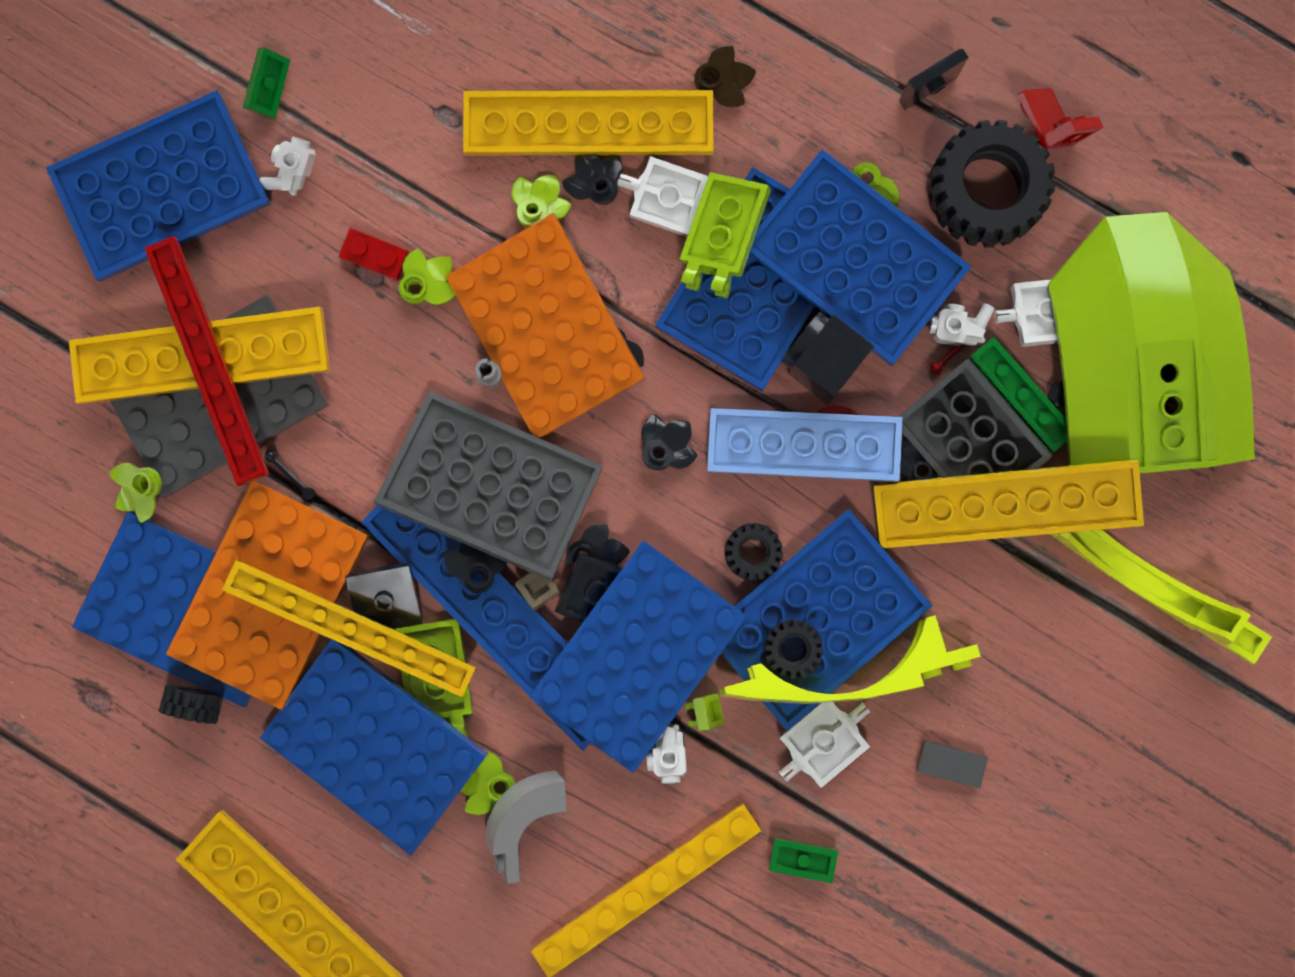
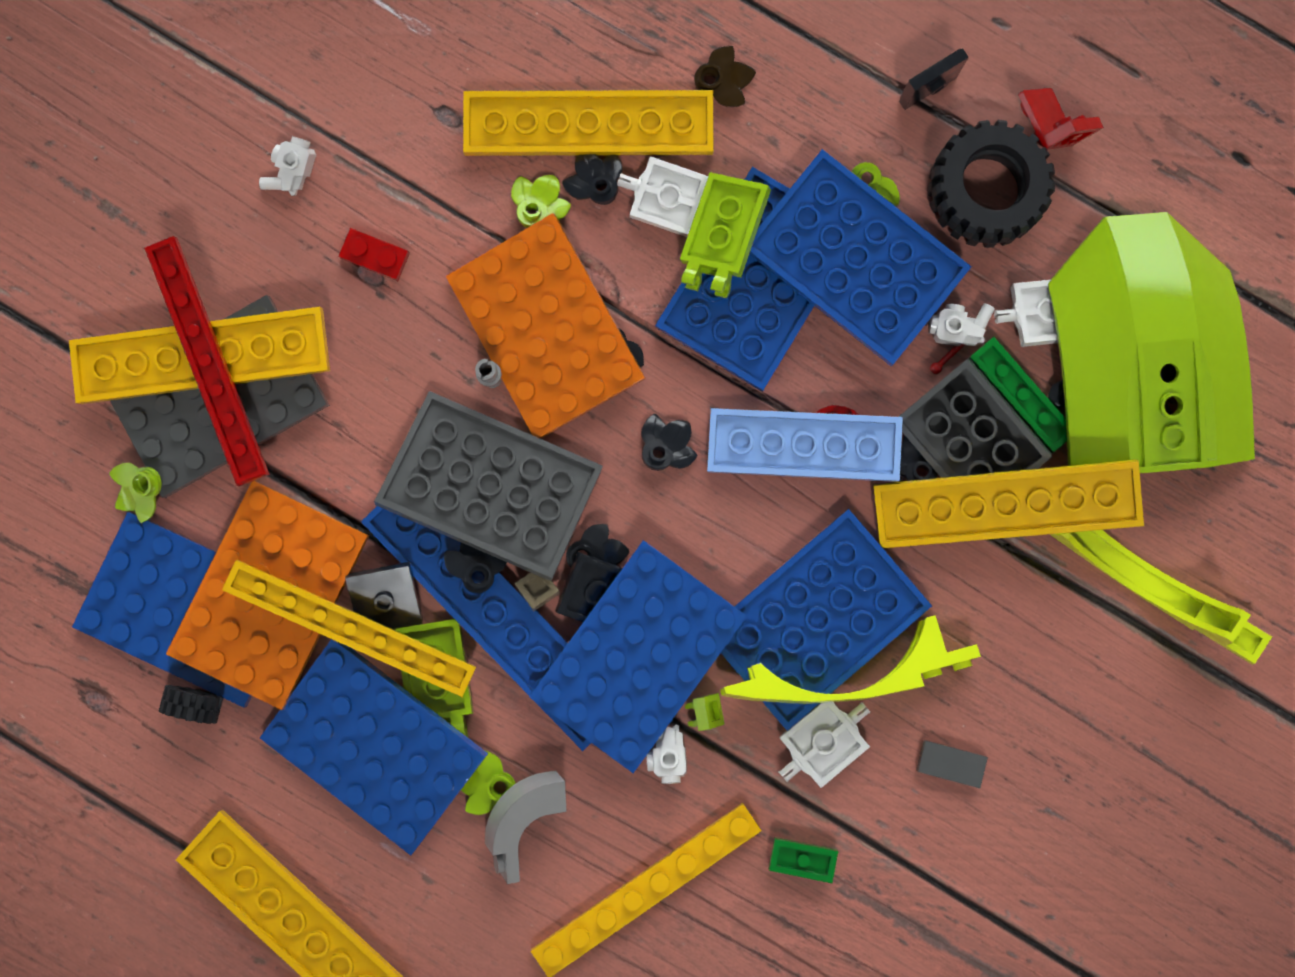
blue plate [46,90,271,282] -> none
green plate [242,47,290,119] -> none
black hinge [264,450,316,500] -> none
lime plate [399,248,456,305] -> none
black tyre [724,523,783,581] -> none
black tyre [763,620,824,679] -> none
black piece [781,312,874,405] -> none

